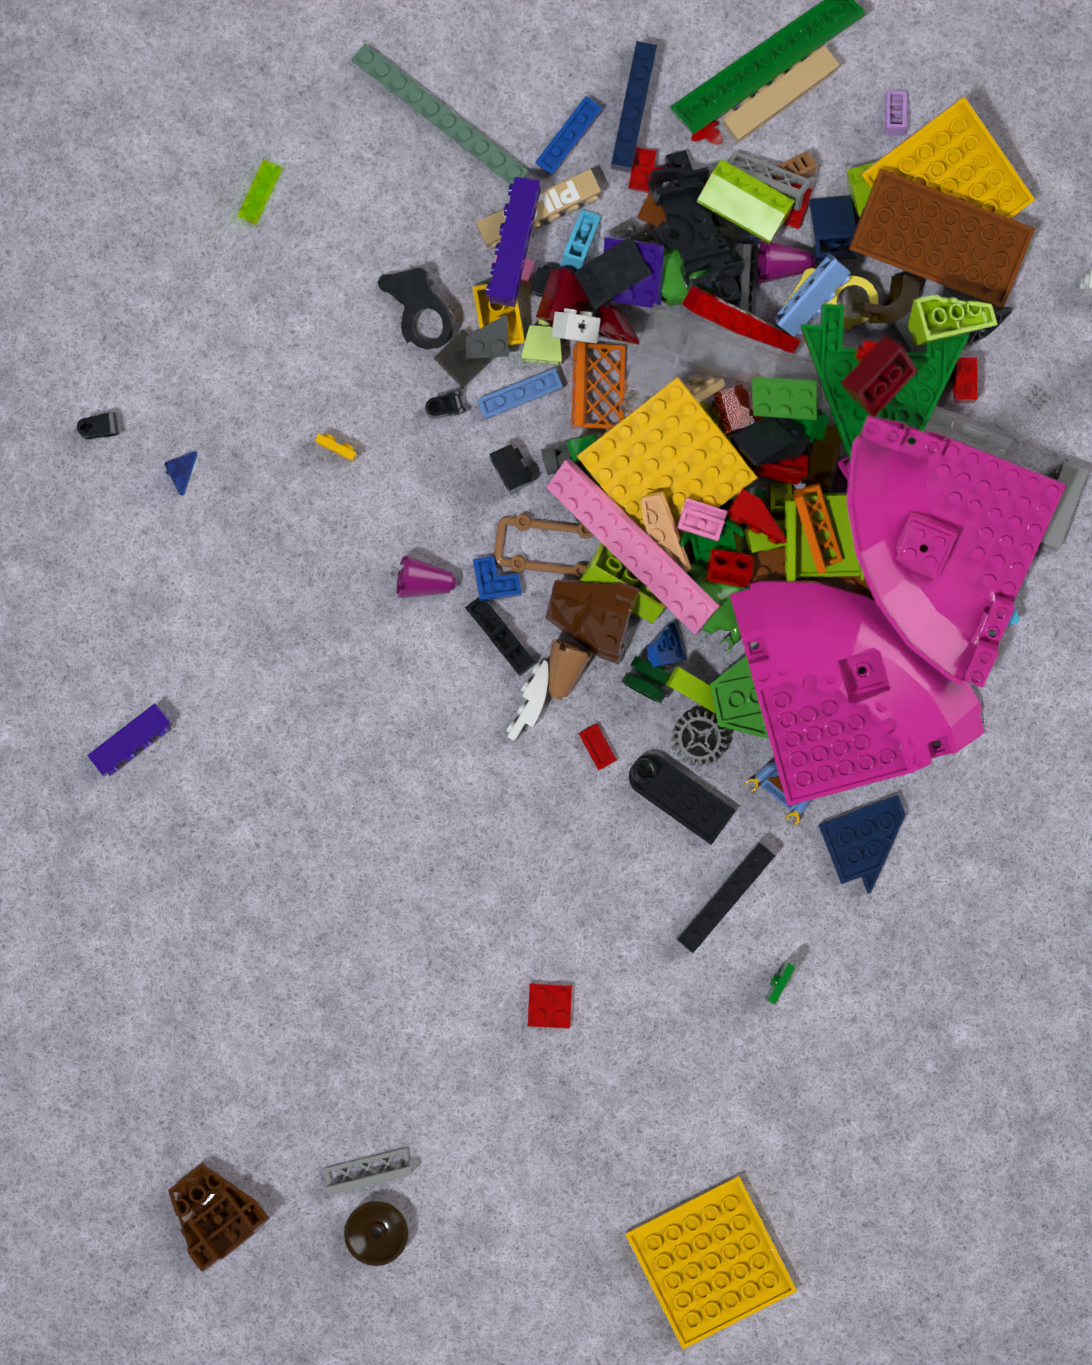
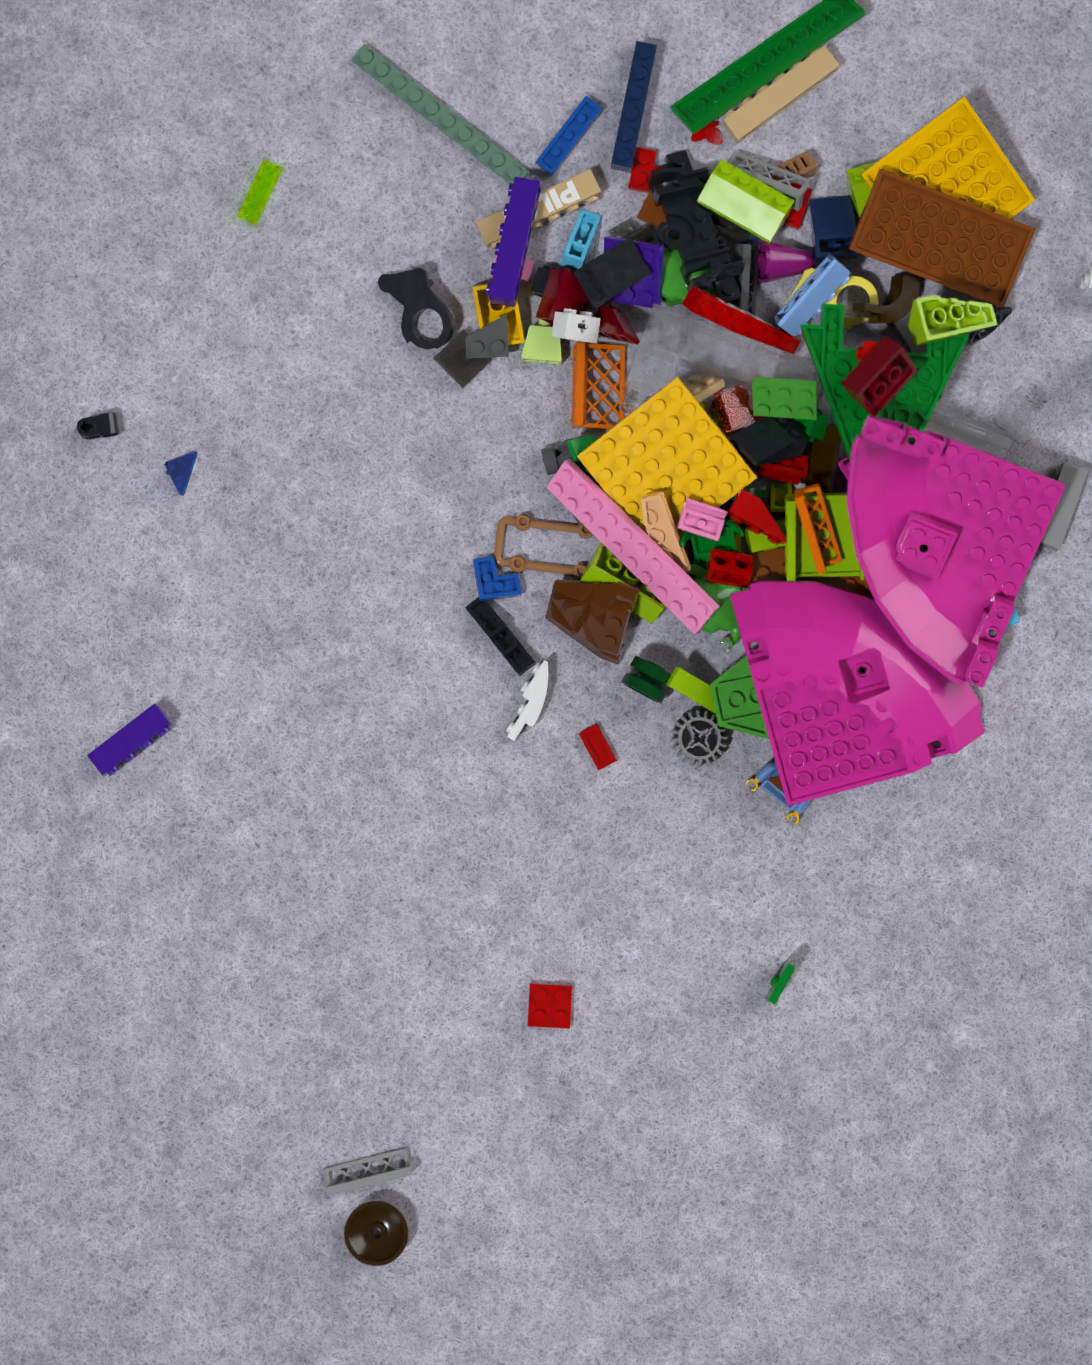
reddish brown wedge [168,1163,270,1272] -> none
yellow plate [315,433,357,462] -> none
magenta cone [397,556,456,598] -> none
black piece [425,391,467,419] -> none
medium blue plate [477,368,563,420] -> none
black slope [489,444,534,496] -> none
medium nougat cone [547,639,593,700] -> none
yellow plate [625,1175,797,1350] -> none
black plate [628,754,736,845] -> none
blue wing [647,619,687,667] -> none
black brick [676,842,775,953] -> none
dark blue wing [818,795,906,894] -> none
lavender slope [884,90,907,136] -> none
red brick [953,357,978,403] -> none

